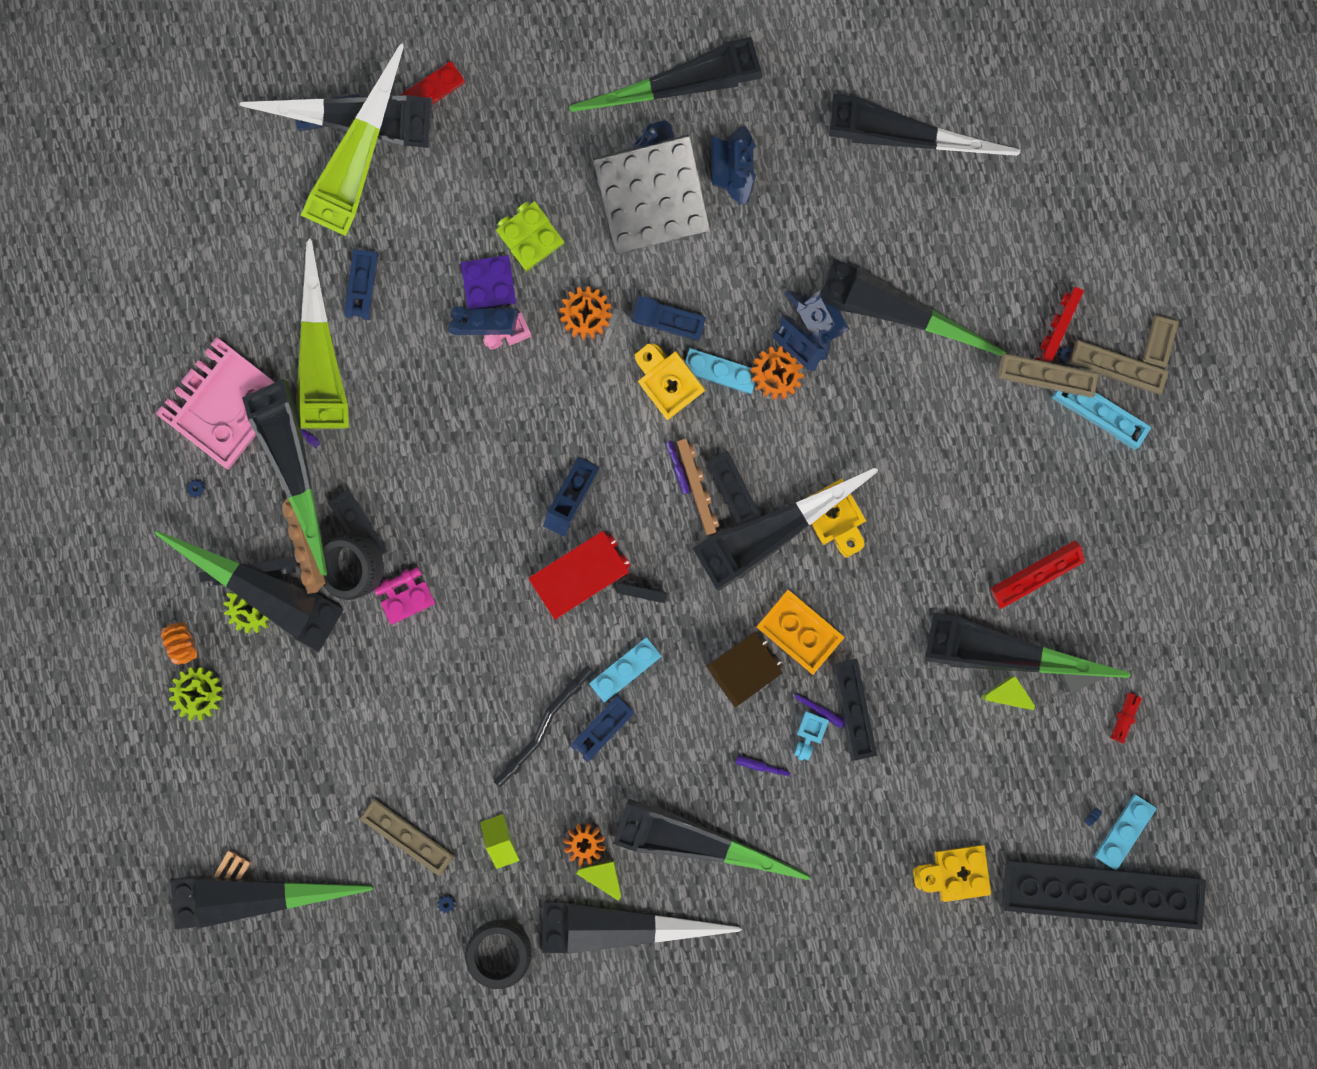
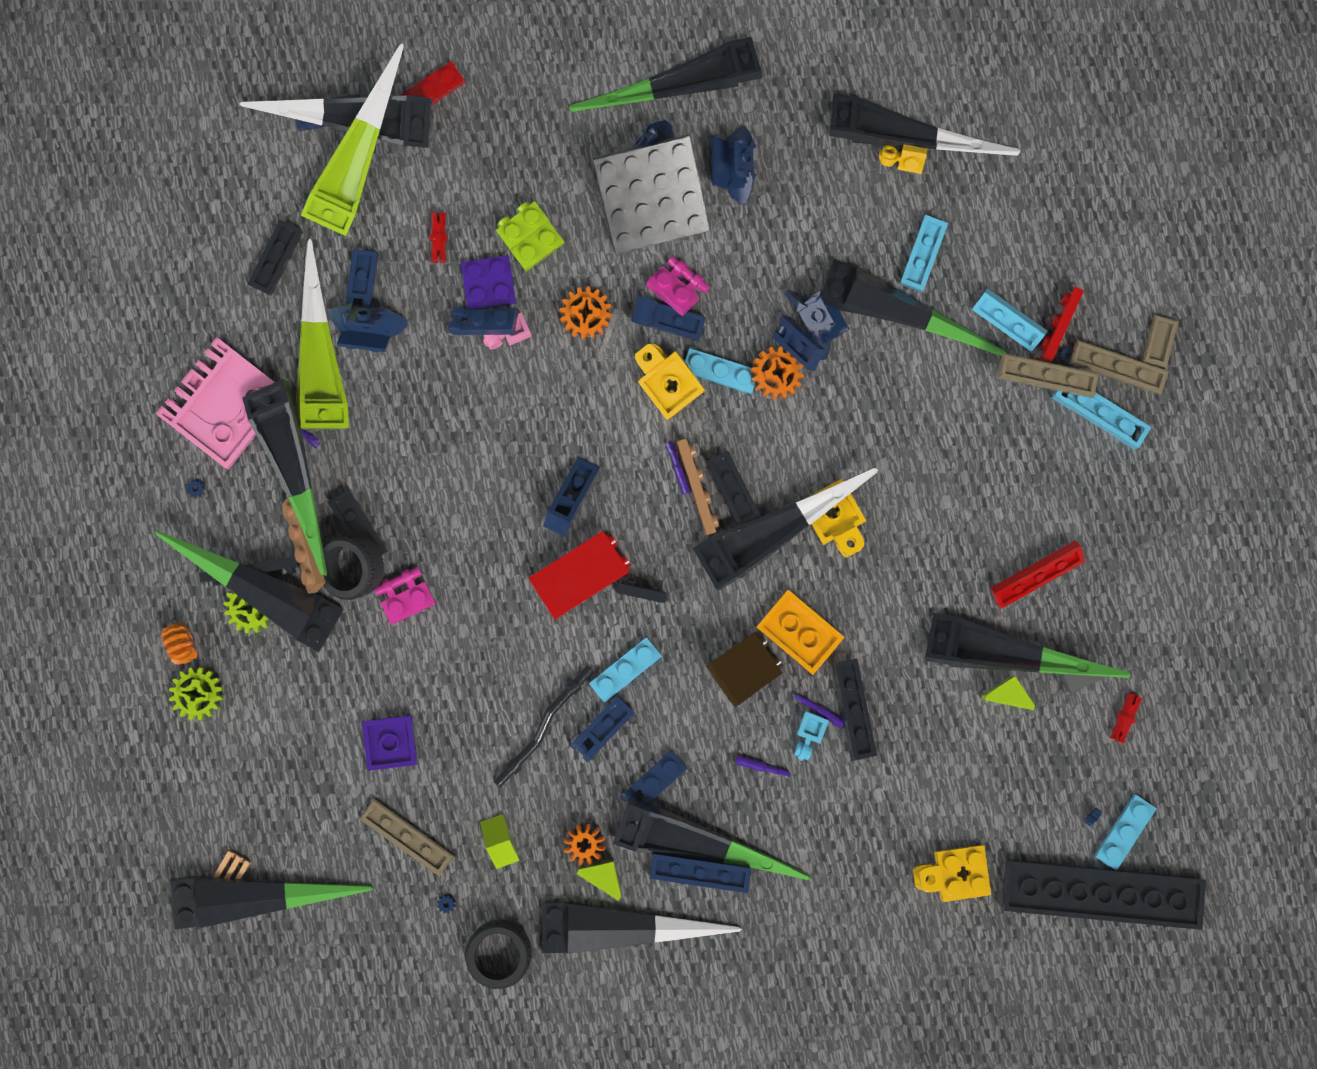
none -> black plate [248,220,303,296]
none -> dark blue piece [329,303,407,352]
none -> dark purple plate [362,715,418,771]
none -> red pin [429,212,448,263]
none -> dark blue plate [620,750,688,805]
none -> dark pink plate [646,256,710,316]
none -> dark blue plate [650,853,752,893]
none -> yellow plate [878,144,927,174]
none -> medium azure plate [900,215,948,292]
none -> medium azure plate [972,288,1047,352]

